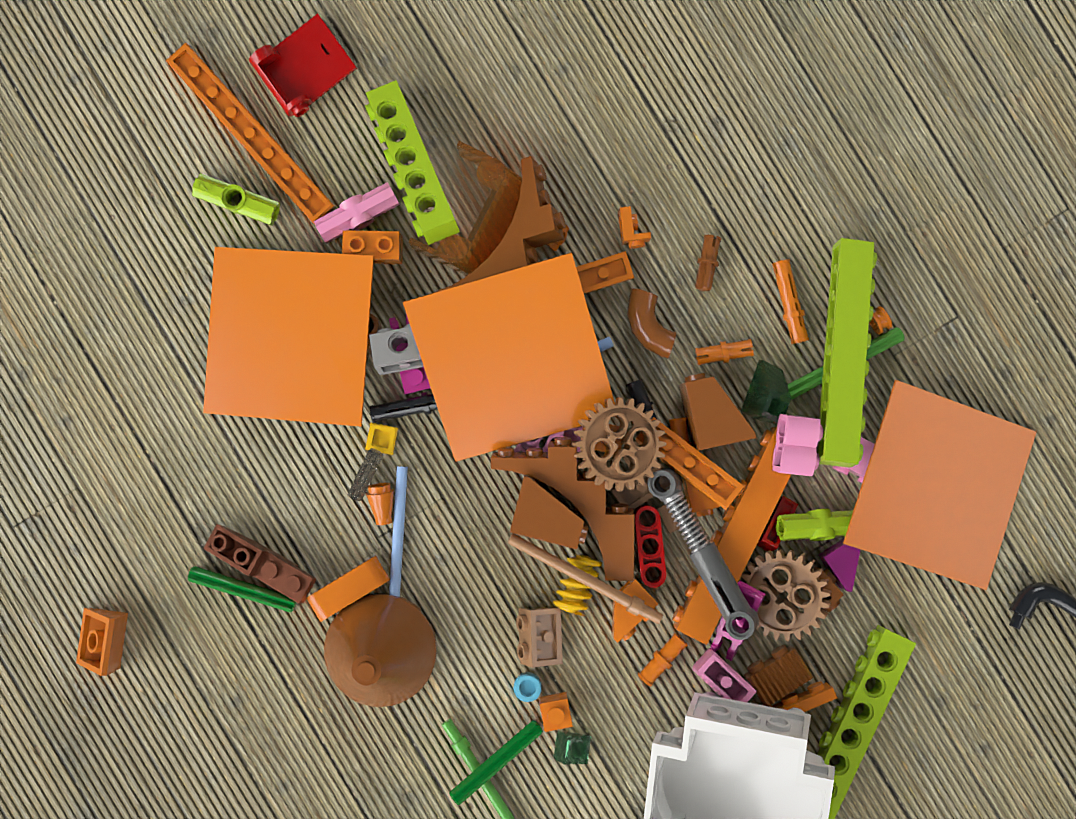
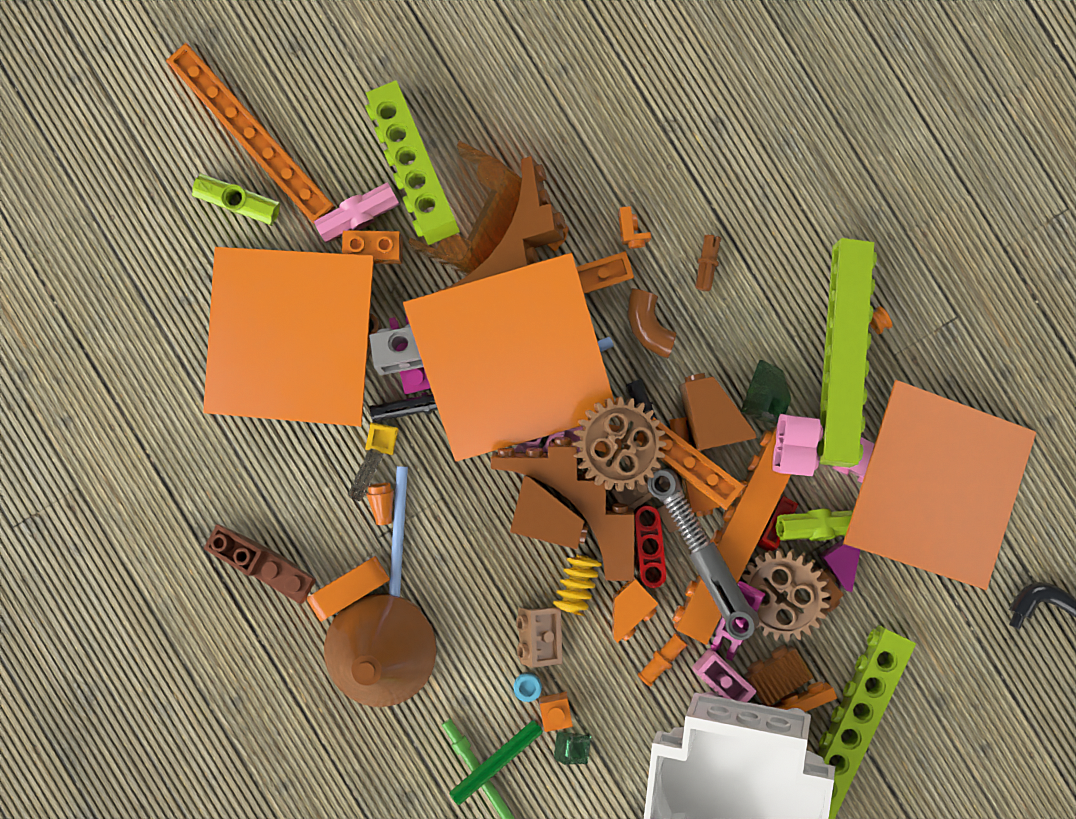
orange slope [76,608,128,676] -> none
green axle [188,566,297,612] -> none
red door [249,13,357,117] -> none
medium nougat bar [507,533,663,624] -> none
orange pin [695,339,754,366] -> none
orange pin [772,259,809,345] -> none
bright green axle [778,327,905,402] -> none

